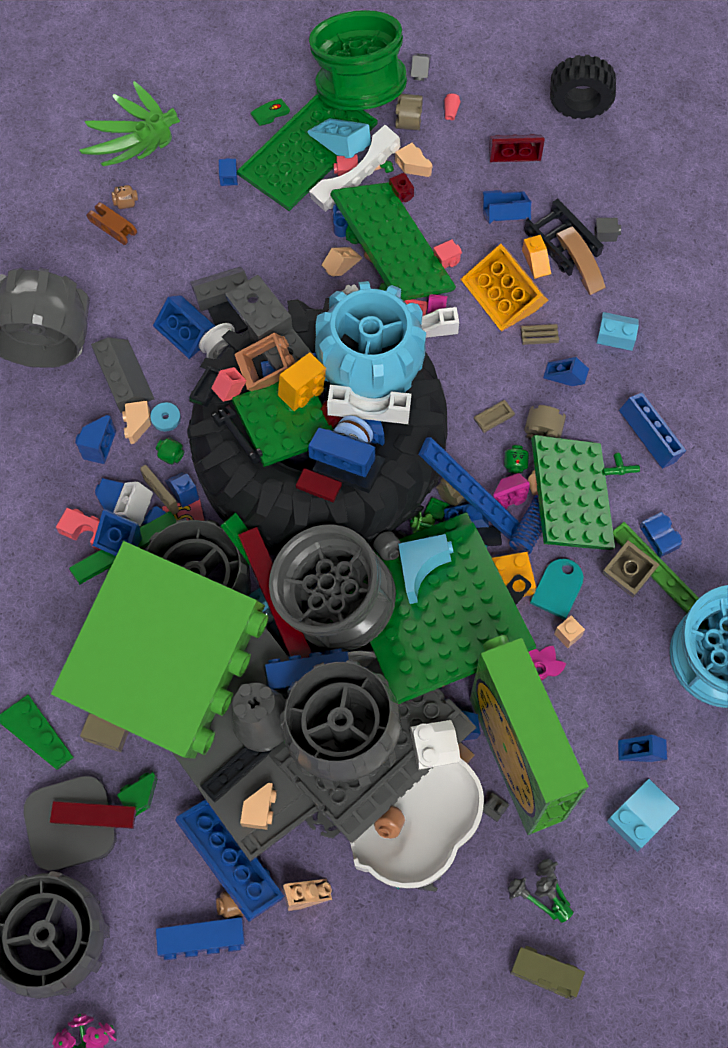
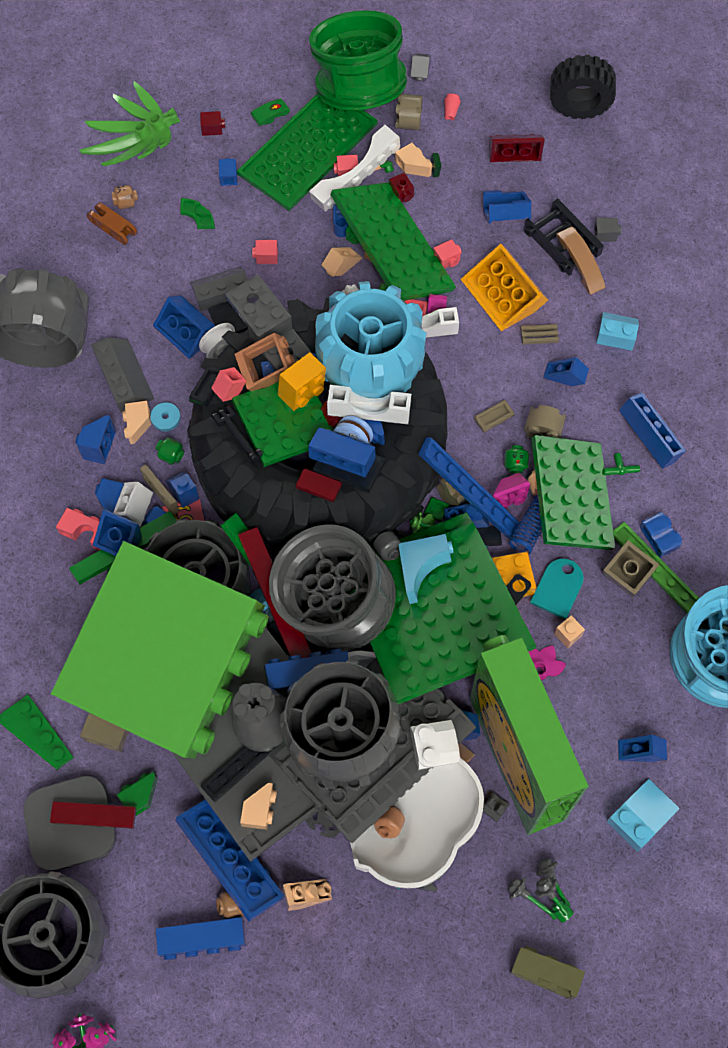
medium azure slope [308,118,371,158] -> none
light orange slope [522,235,551,279] -> none
none -> green tile [180,198,215,229]
none -> dark red brick [200,111,226,136]
none -> coral brick [252,240,278,264]
none -> dark green tile [431,153,442,177]

